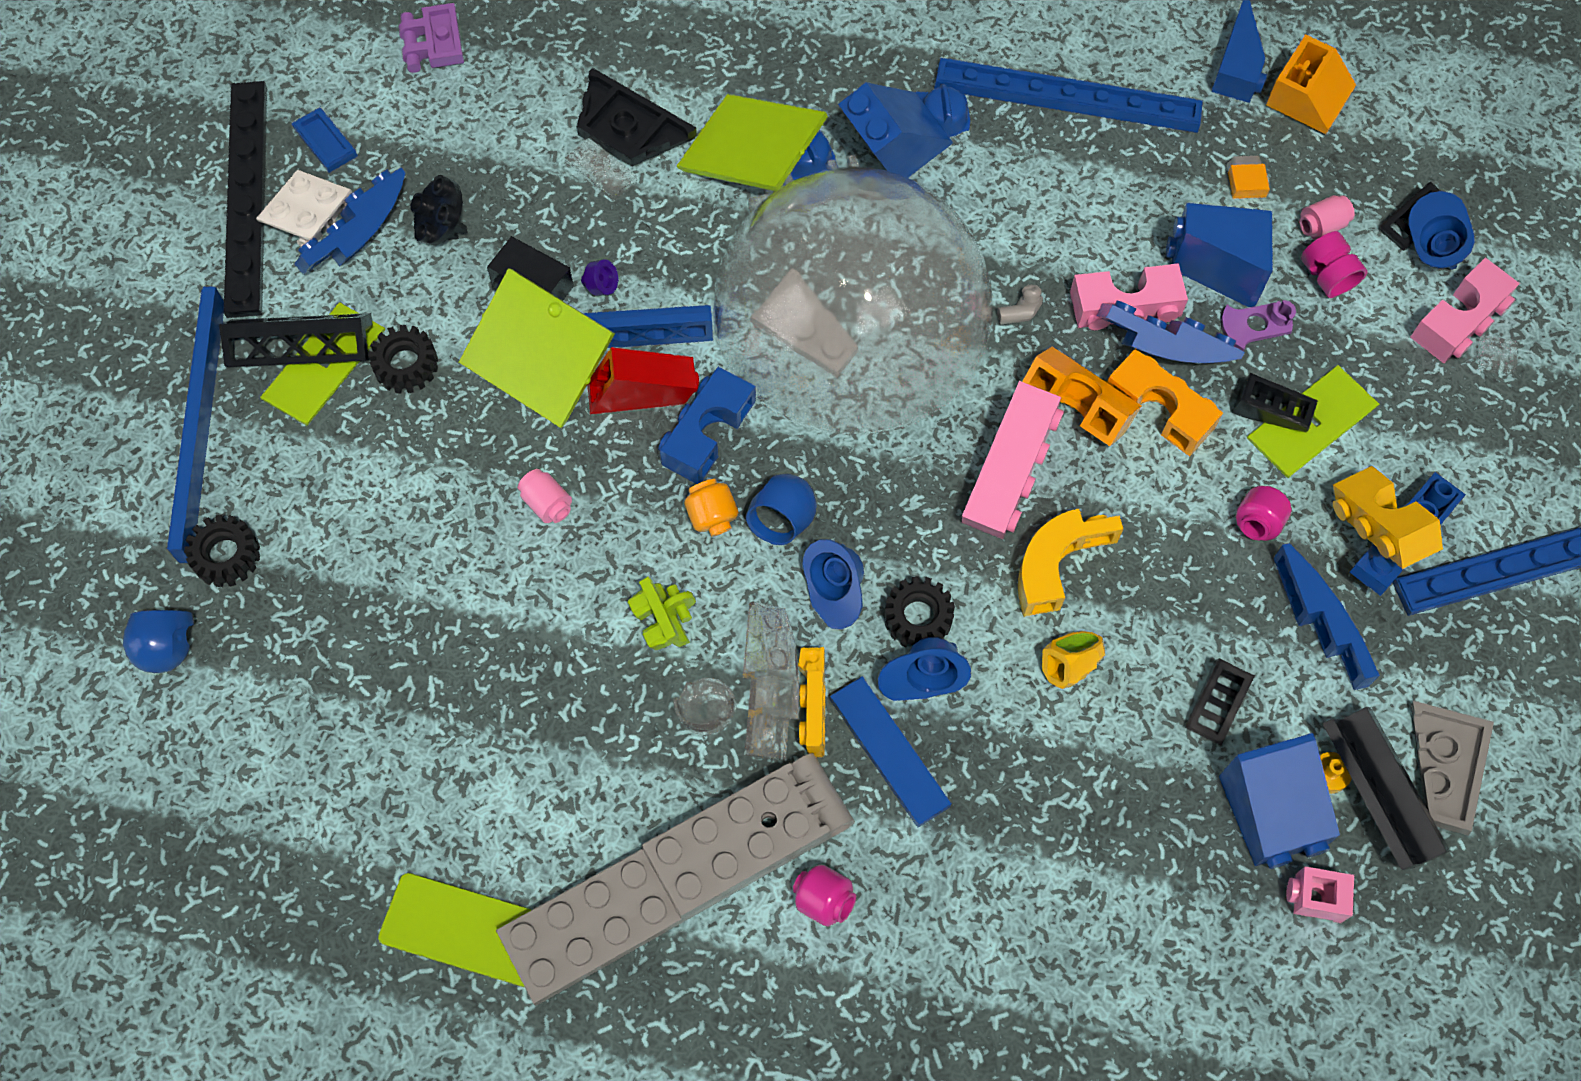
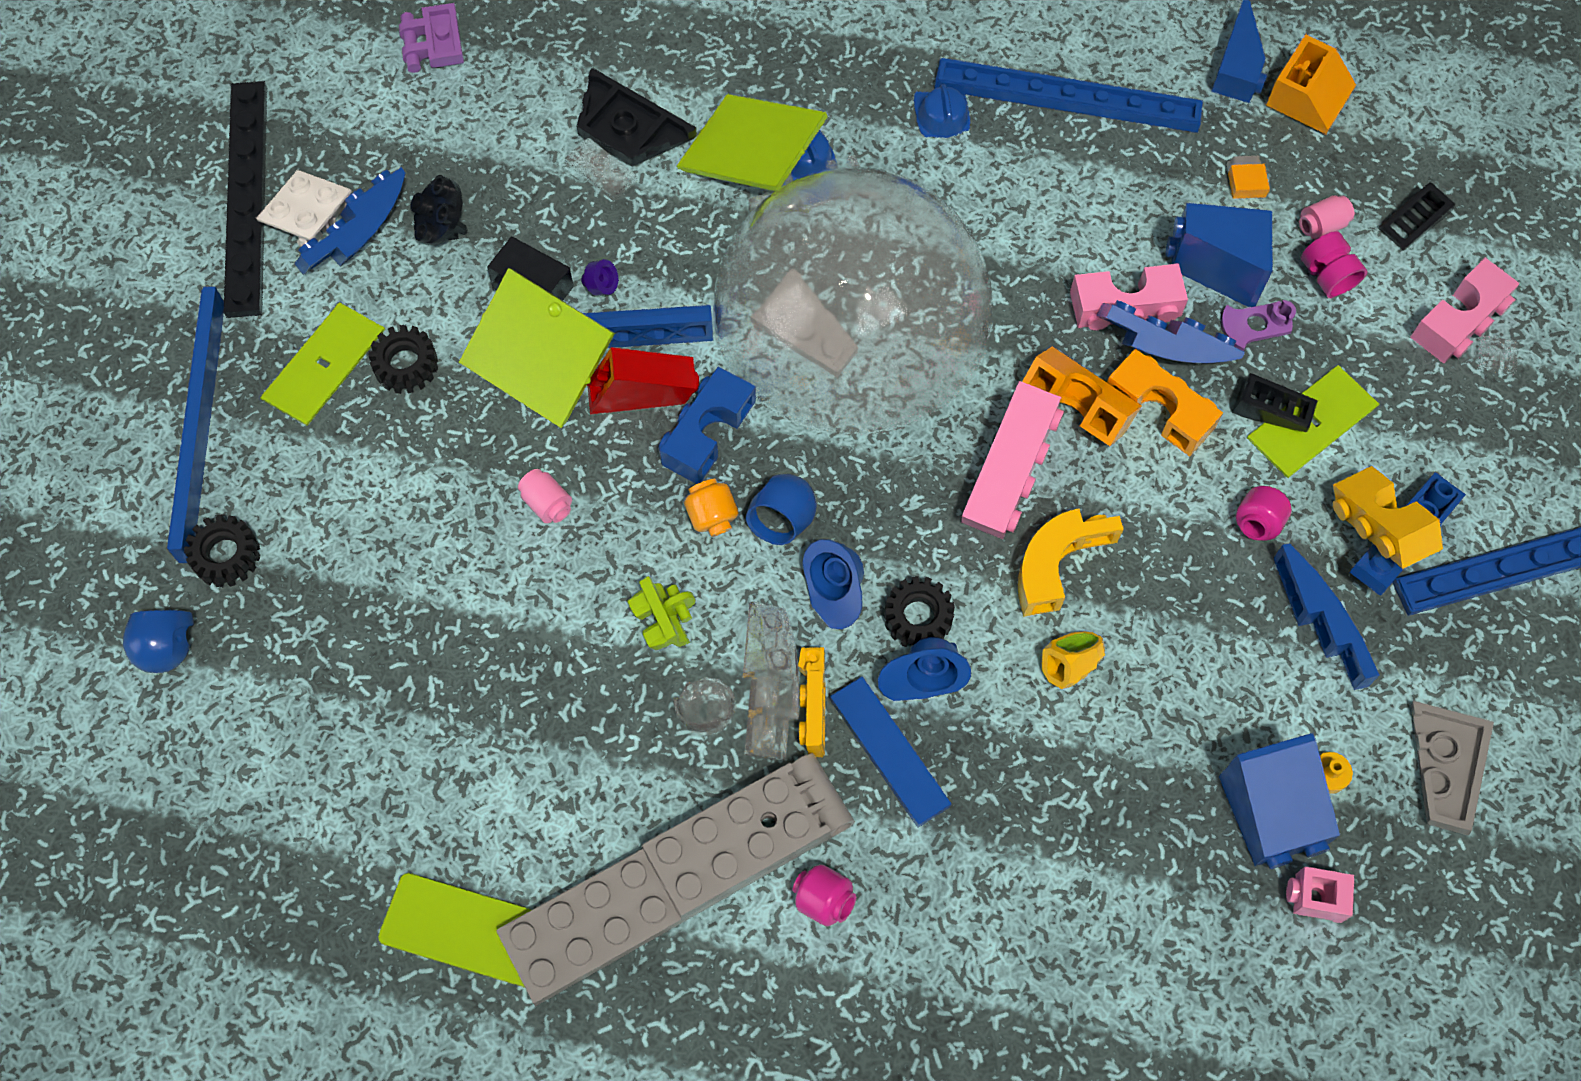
black fence [219,313,373,367] -> none
blue tile [291,107,358,173] -> none
blue slope [838,82,953,184] -> none
light grey arm [997,284,1043,325] -> none
black slope [1185,658,1255,746] -> none
black fence [1323,707,1450,870] -> none
blue piece [1409,191,1475,270] -> none

